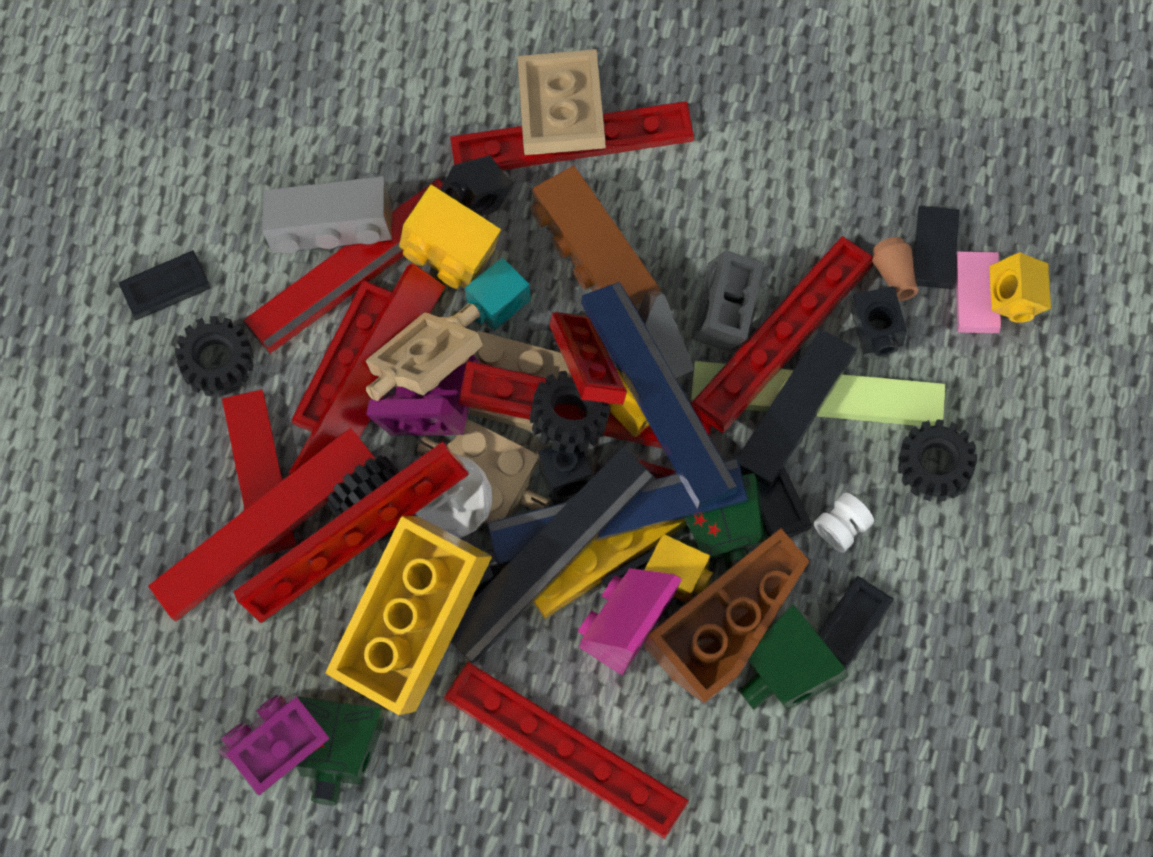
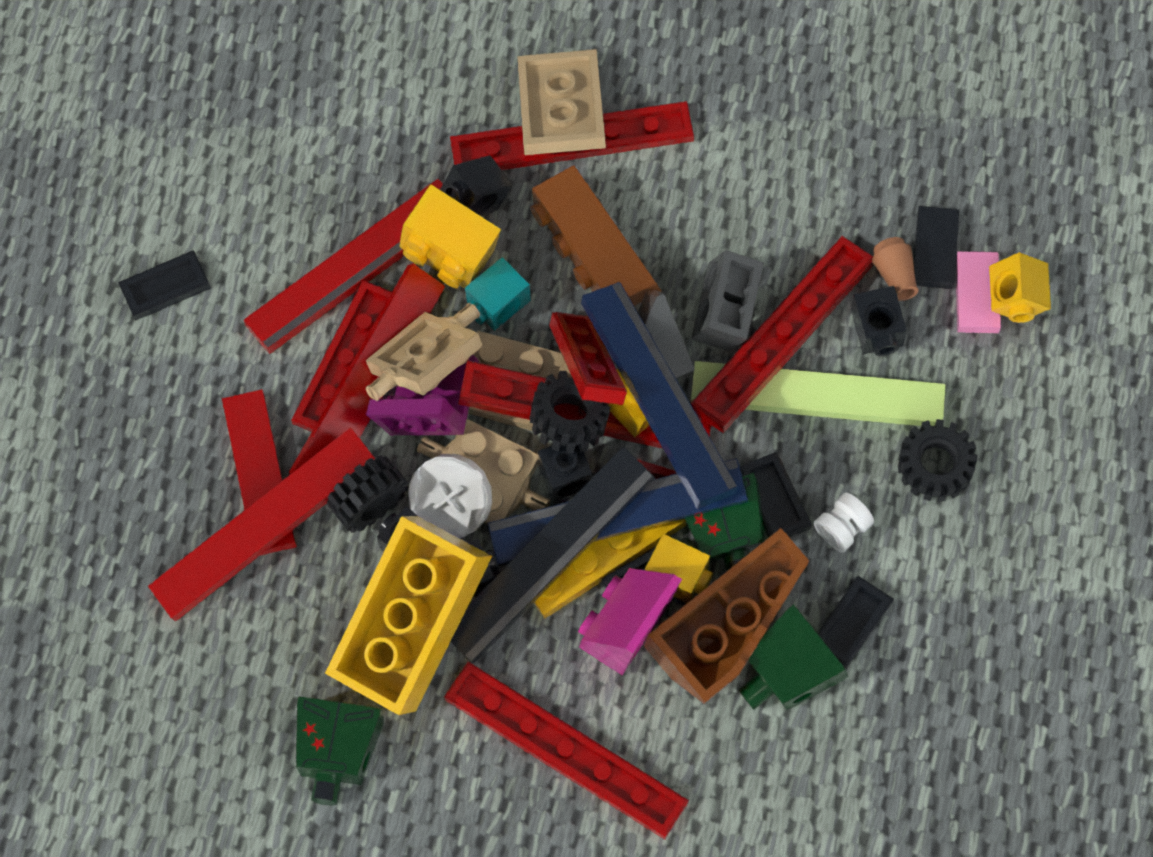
black tyre [175,316,254,397] -> none
magenta bracket [218,694,330,796] -> none
red tile [233,441,469,623] -> none
light grey brick [262,176,392,253] -> none
black tile [737,329,857,488] -> none

